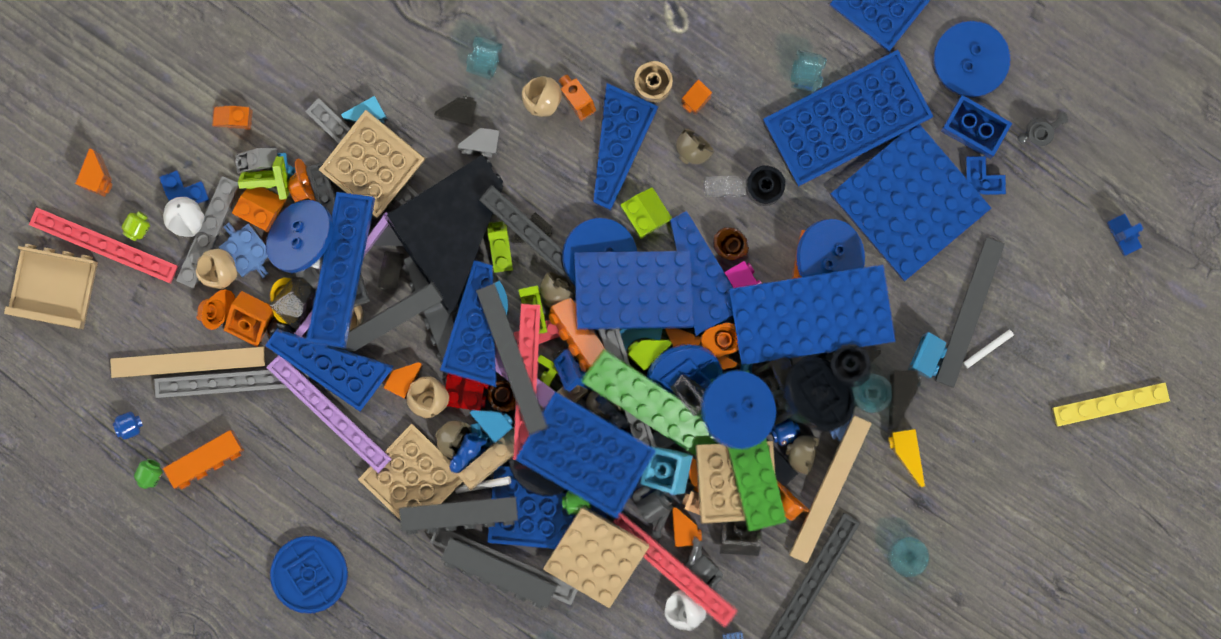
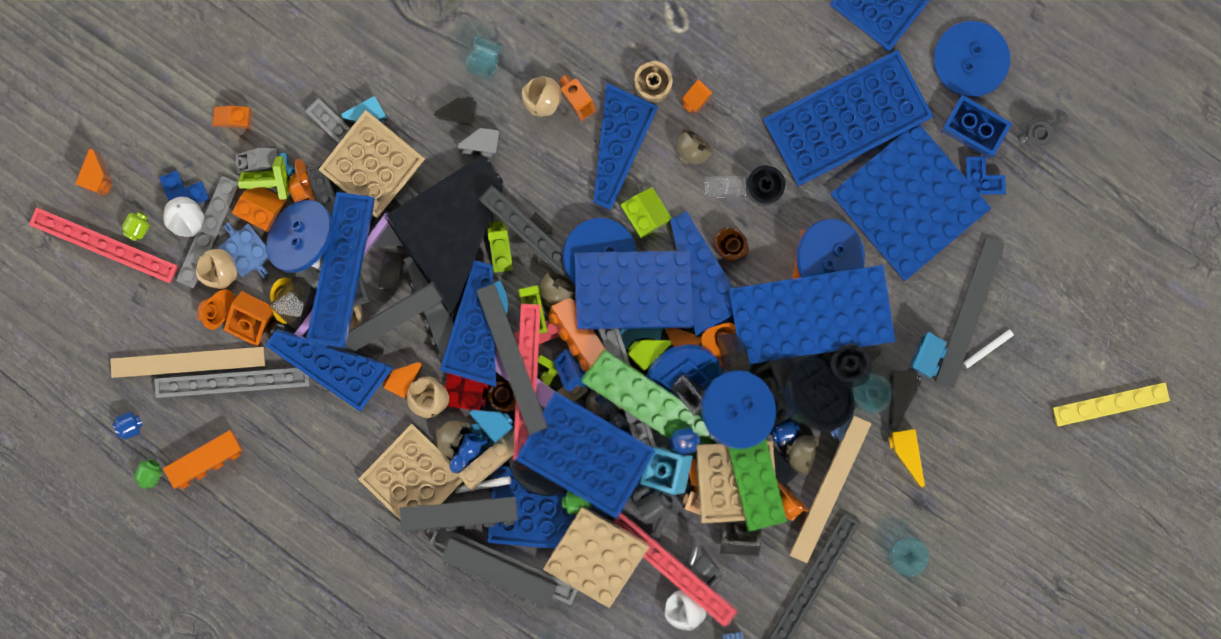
tan panel [4,244,98,330] -> none
lavender tile [266,355,392,473] -> none
blue plate [270,536,348,613] -> none
orange slope [672,508,702,547] -> none
dark pink slope [724,261,761,288] -> none
clear light blue brick [791,50,826,92] -> none
blue bracket [1107,213,1144,256] -> none
none -> blue head [670,428,700,455]
none -> clear smoke slope [717,332,750,373]

